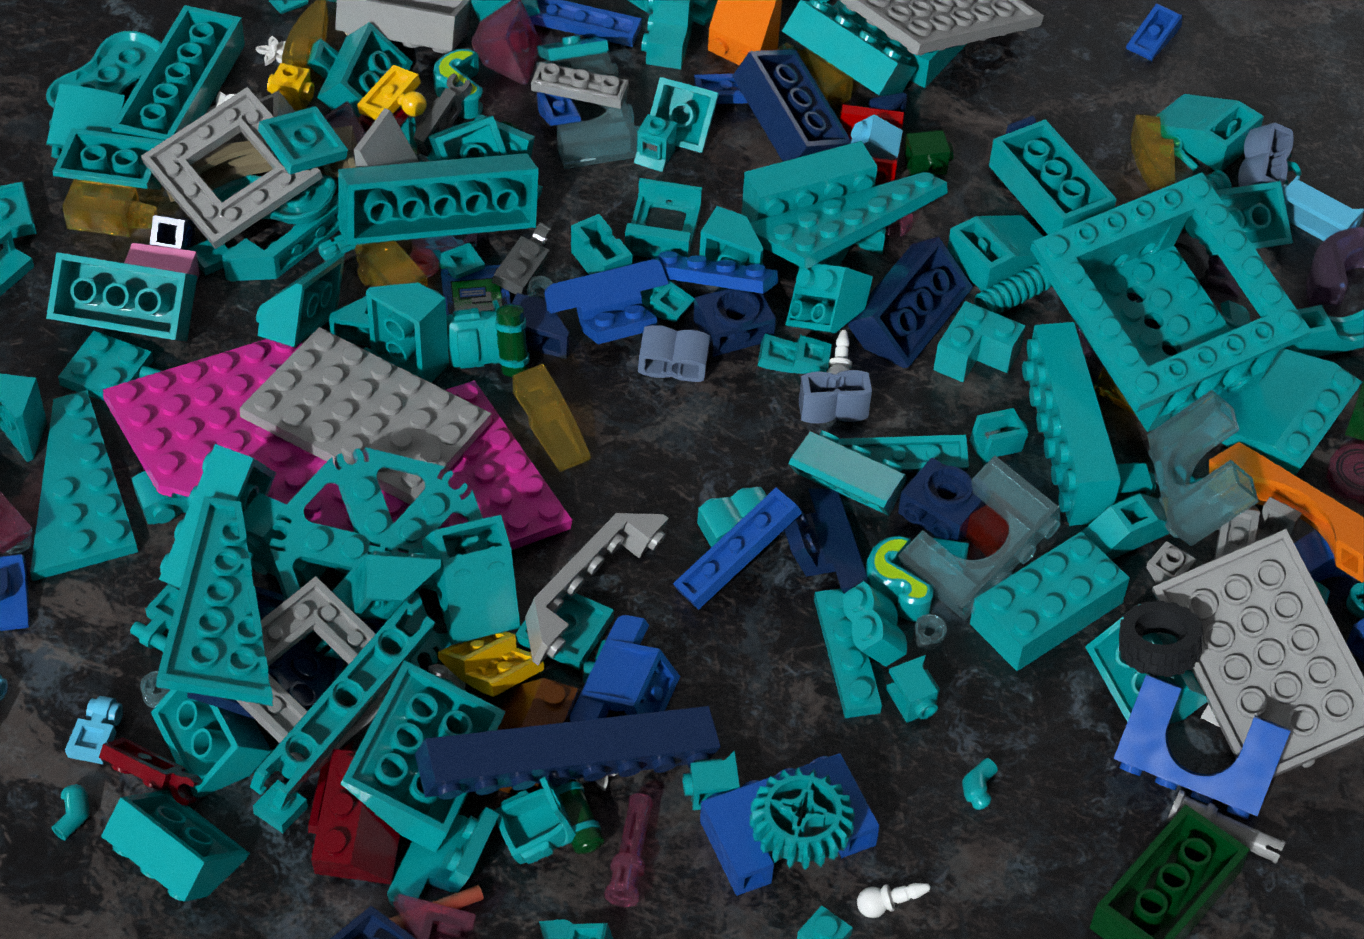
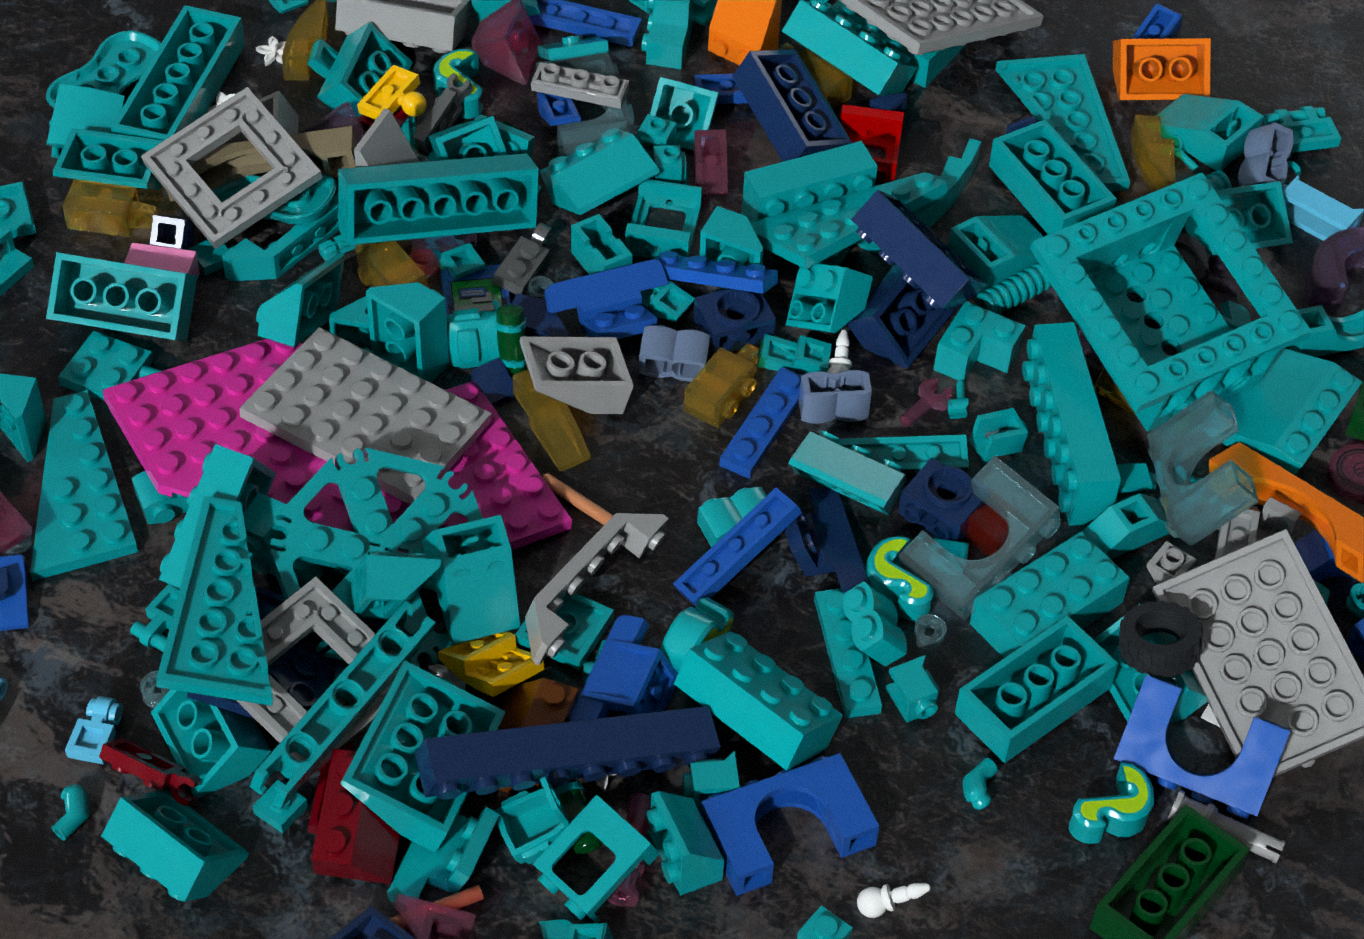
teal plate [258,106,348,175] -> none
yellow brick [267,63,315,111] -> none
teal gear [749,767,855,870] -> none
medium azure brick [851,115,903,160] -> none
dark green brick [904,130,953,176] -> none
none -> dark blue slope [471,358,518,406]
none -> light grey slope [519,336,634,414]
none -> teal window [533,795,660,923]
none -> teal slope [540,128,660,215]
none -> nougat bar [543,473,614,525]
none -> teal slope [646,791,724,896]
none -> teal window [653,145,689,185]
none -> teal animal [660,597,734,673]
none -> teal brick [674,631,843,771]
none -> clear yellow hinge [684,343,759,429]
none -> clear pink slope [693,130,728,195]
none -> blue plate [719,367,802,479]
none -> dark blue slope [851,190,987,311]
none -> clear pink bar [899,378,952,427]
none -> teal slope [913,139,982,228]
none -> teal hand [947,380,969,419]
none -> teal brick [954,615,1118,763]
none -> teal wing [995,54,1130,192]
none -> teal animal [1068,762,1154,844]
none -> orange slope [1113,38,1211,100]
none -> teal plate [1263,105,1341,153]

